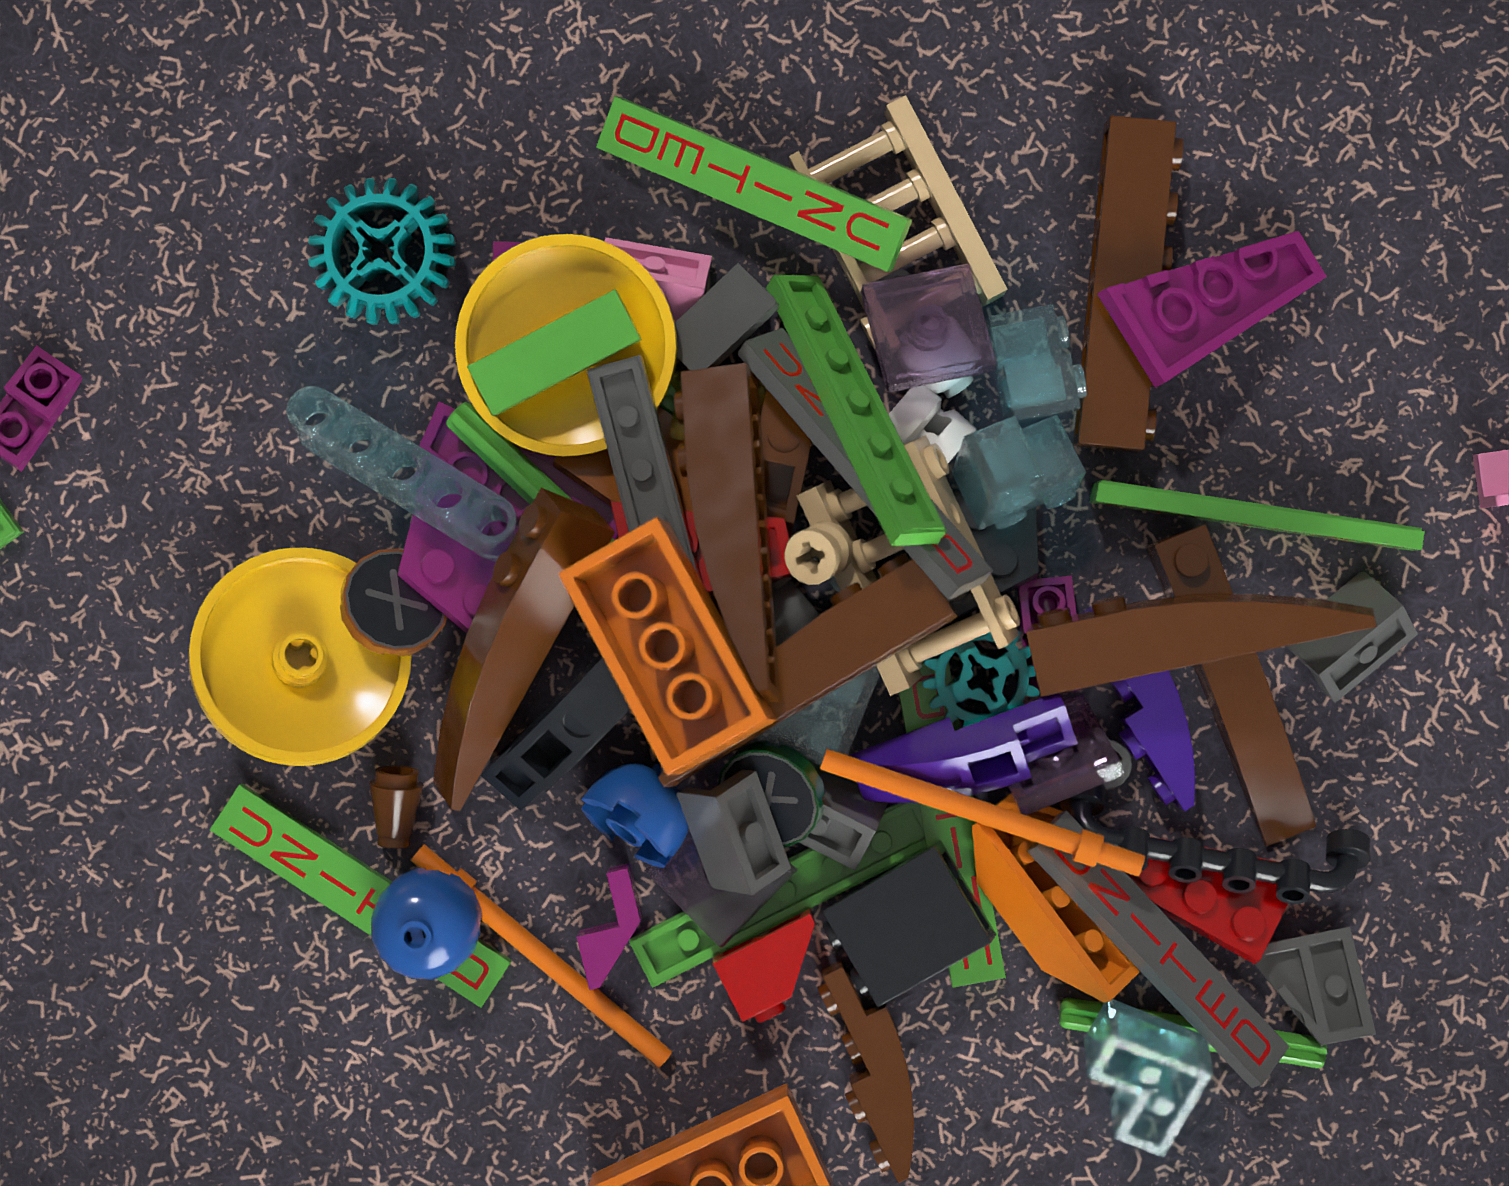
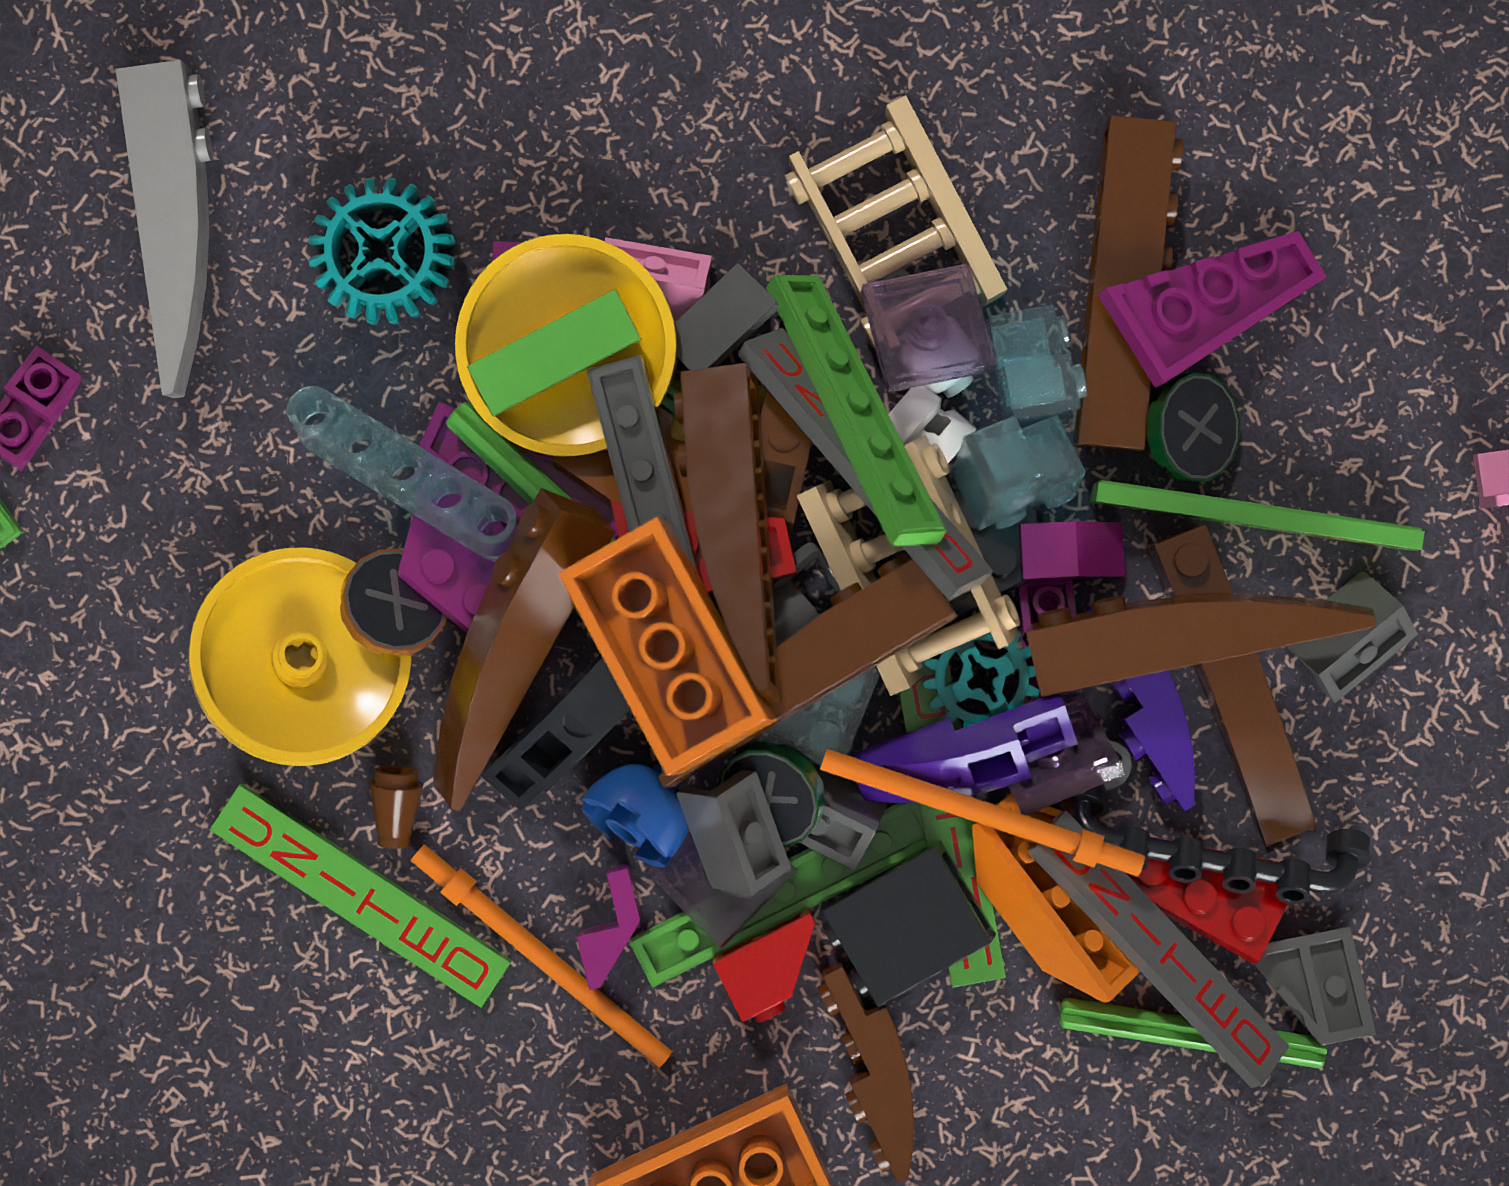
blue cylinder [371,868,482,980] -> none
bright green tile [596,96,912,272] -> none
tan wheel [784,521,853,585] -> none
clear light blue brick [1084,999,1213,1158] -> none
none -> light grey slope [116,60,213,398]
none -> magenta slope [1018,521,1125,580]
none -> black tile [1147,373,1240,482]

